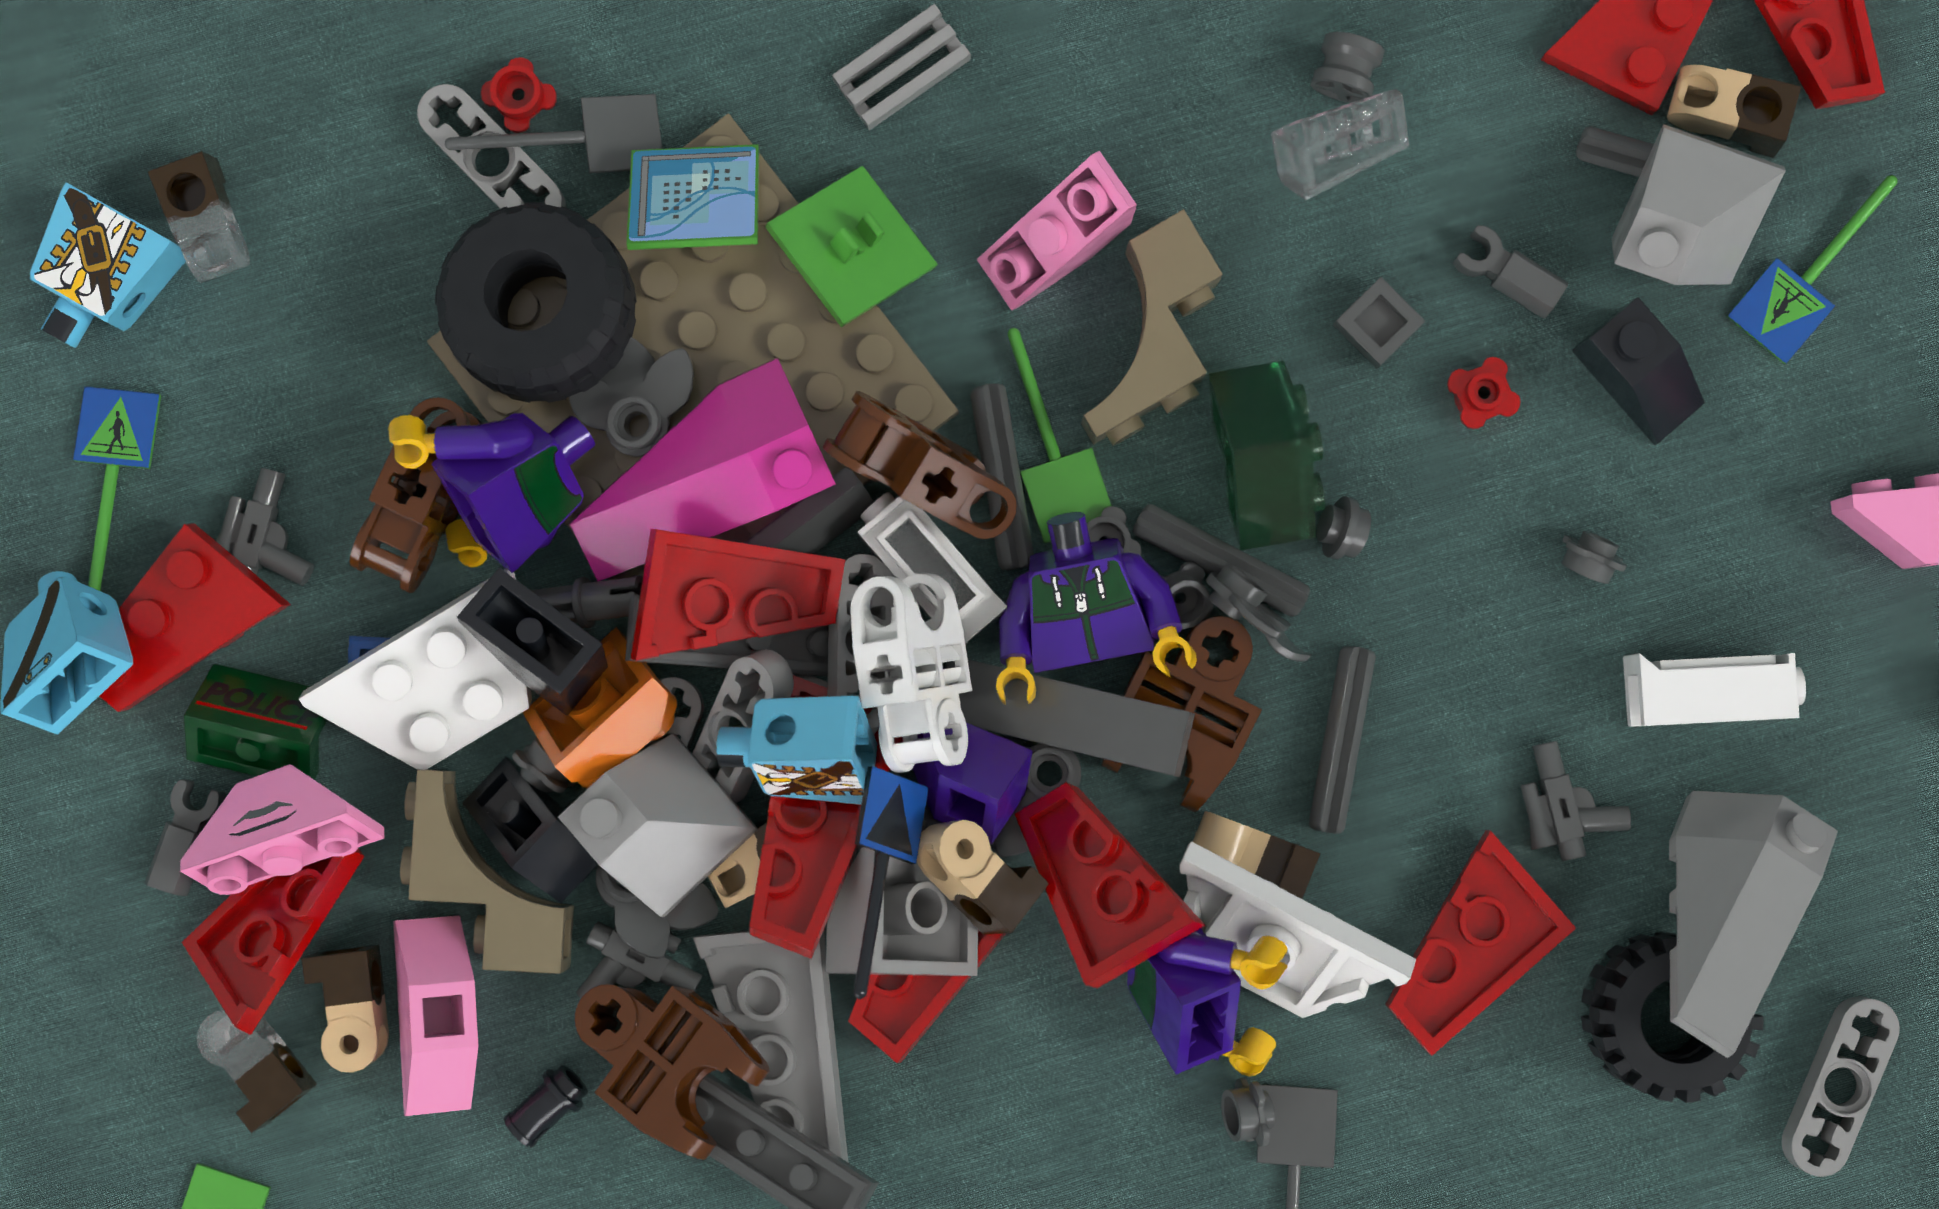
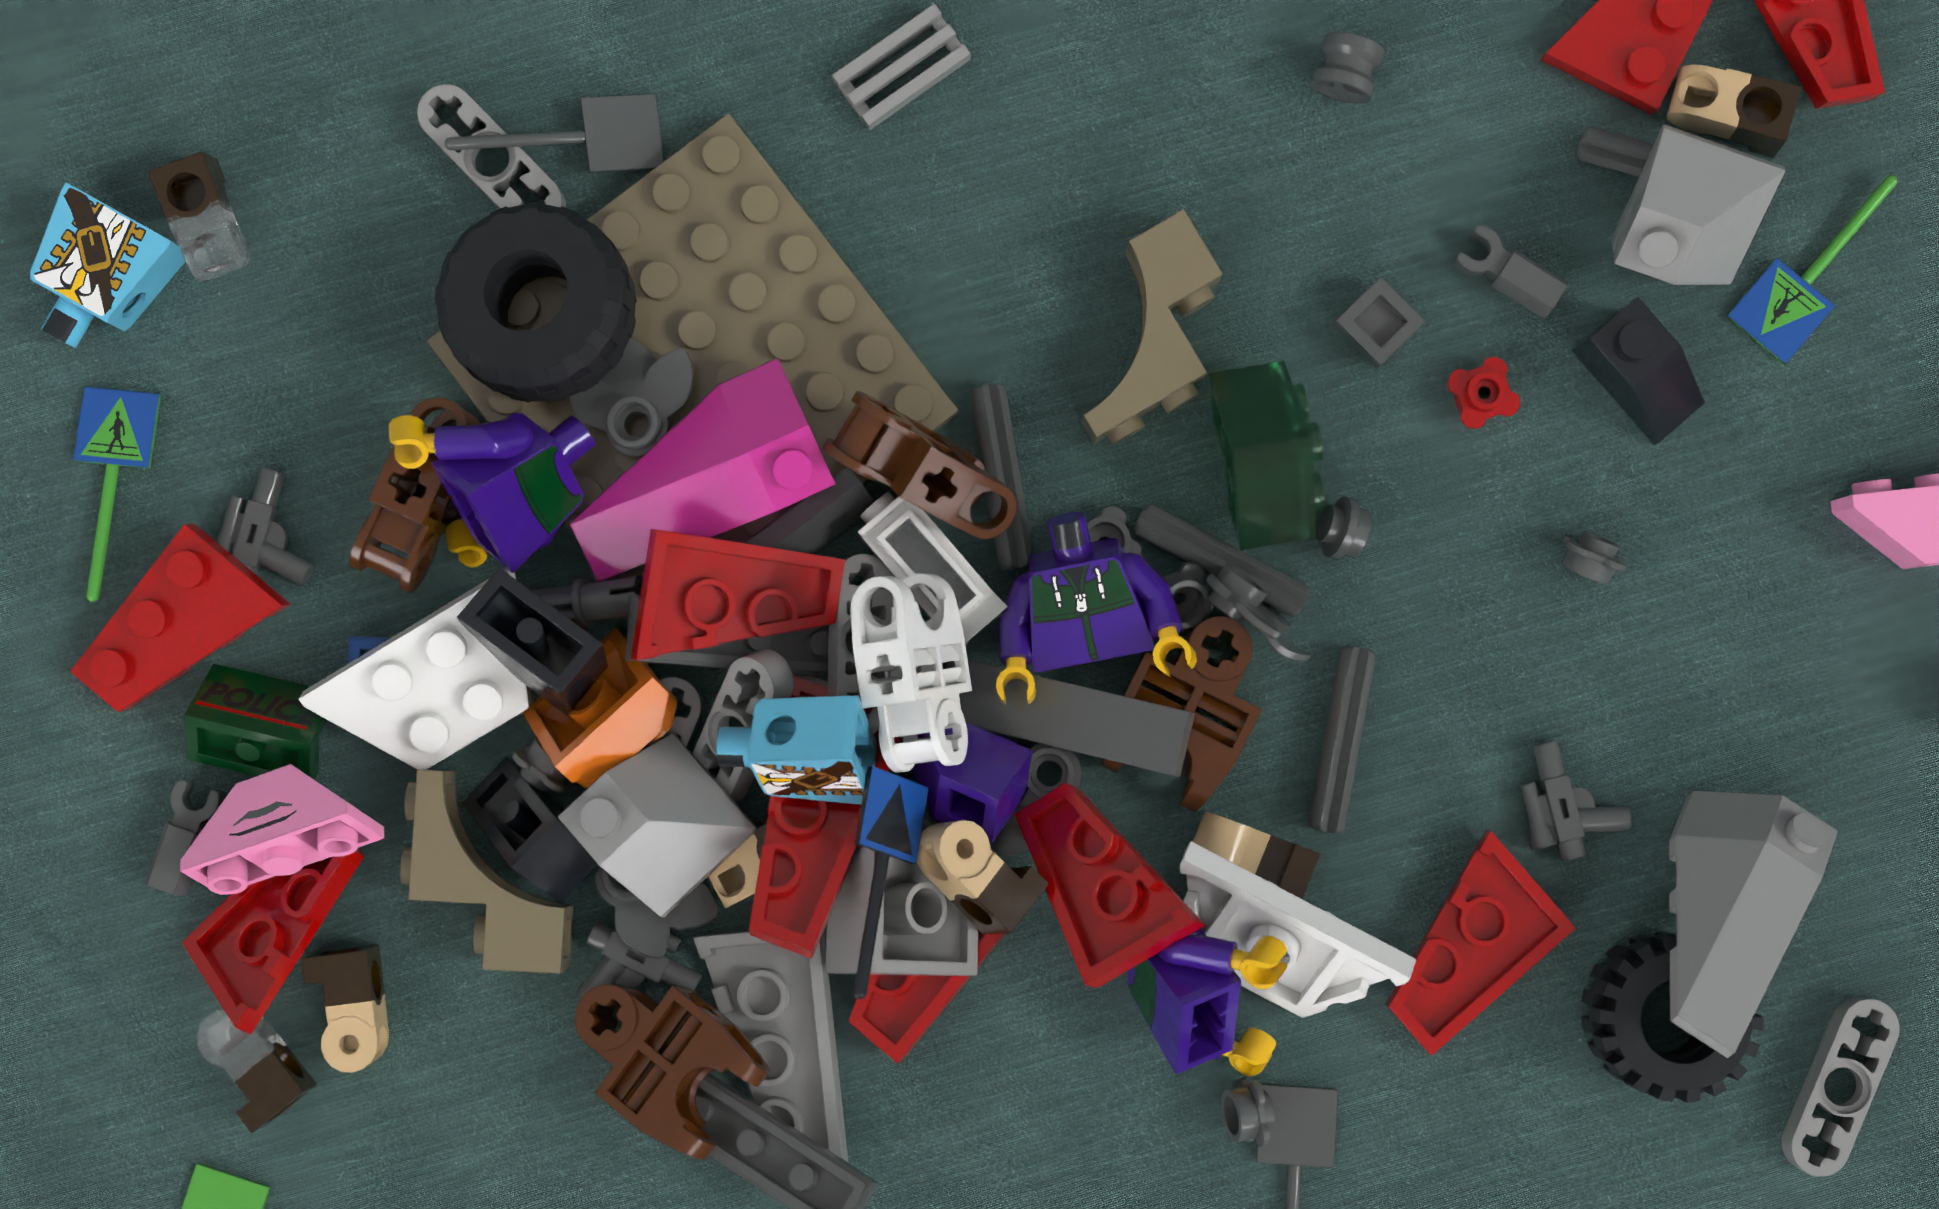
medium azure torso [0,571,133,735] -> none
bright pink slope [393,916,478,1116] -> none
red plate [481,57,557,133] -> none
black pin [504,1065,588,1148] -> none
piece [626,144,759,250] -> none
bright green piece [765,166,938,328] -> none
bright pink slope [976,151,1137,310] -> none
bright green piece [1007,328,1111,543] -> none
clear slope [1271,89,1409,200] -> none
white window [1623,653,1806,727] -> none

